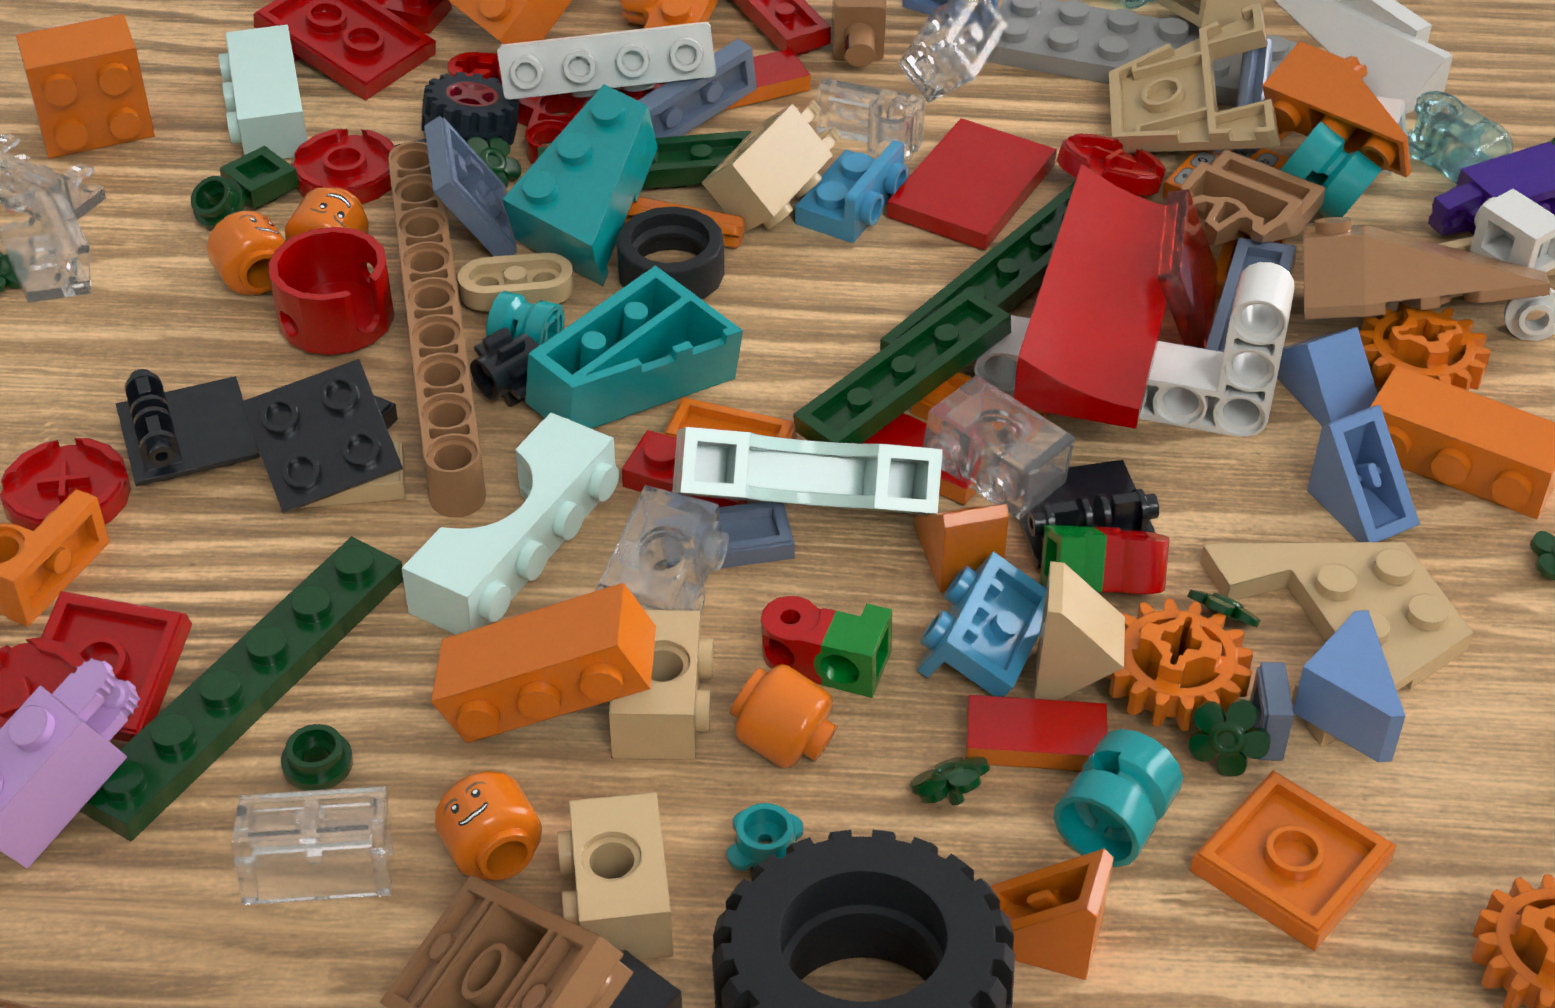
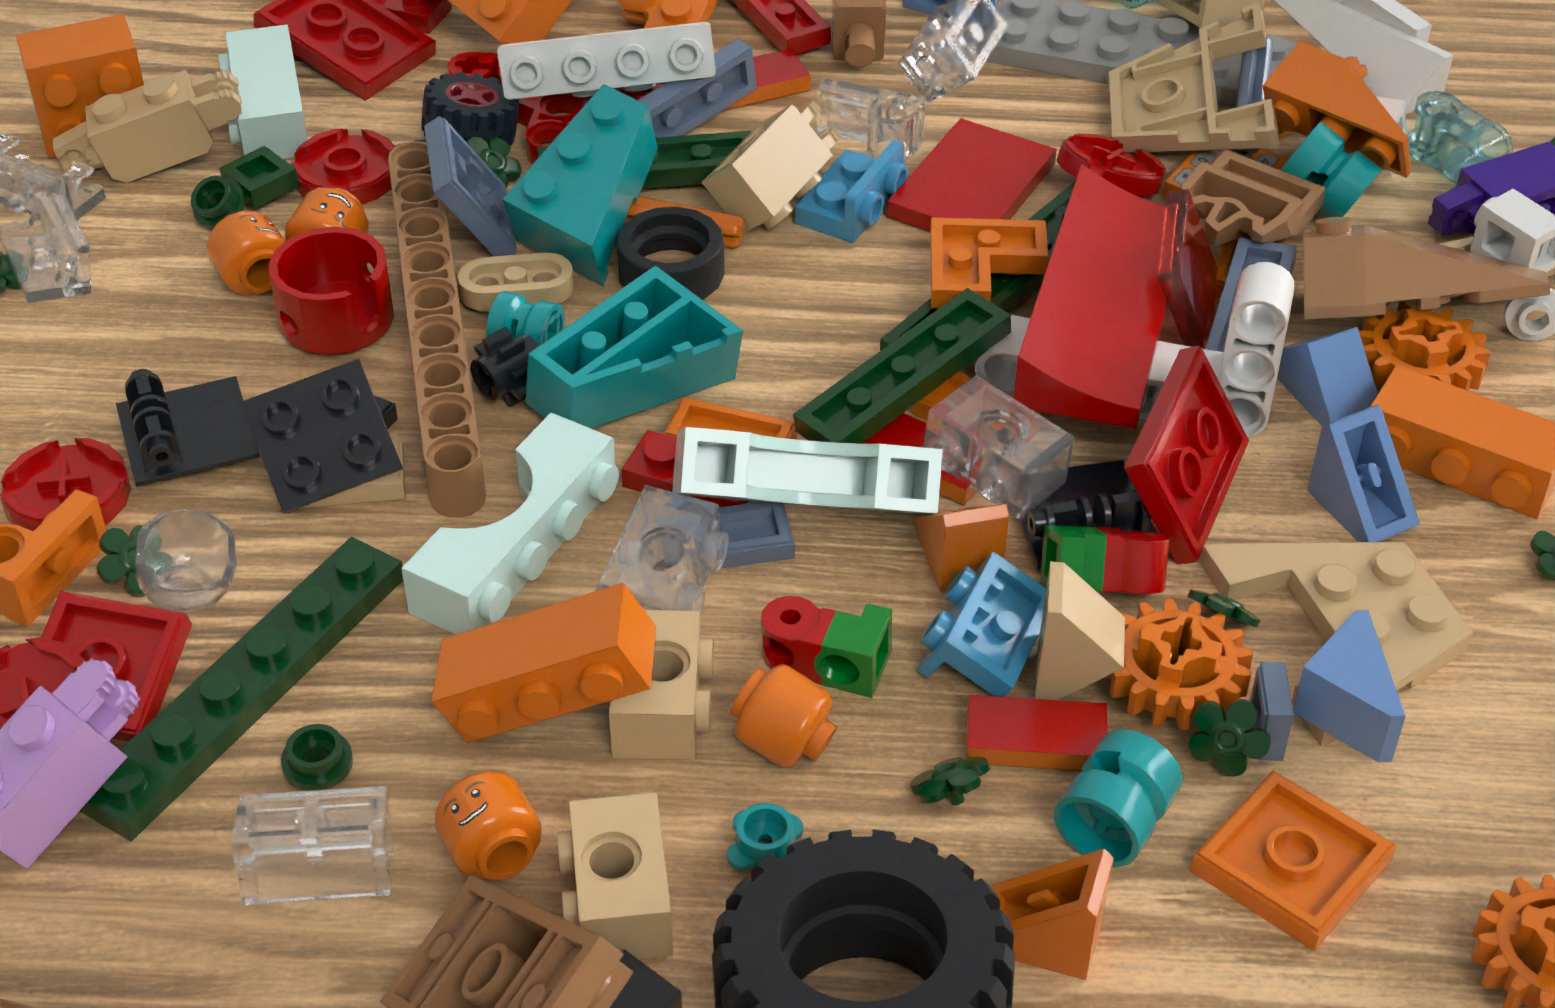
none -> tan hinge [53,69,242,183]
none -> dark green plant [96,525,172,597]
none -> clear hair [135,509,237,613]
none -> orange plate [930,217,1048,309]
none -> red tile [1124,346,1249,565]

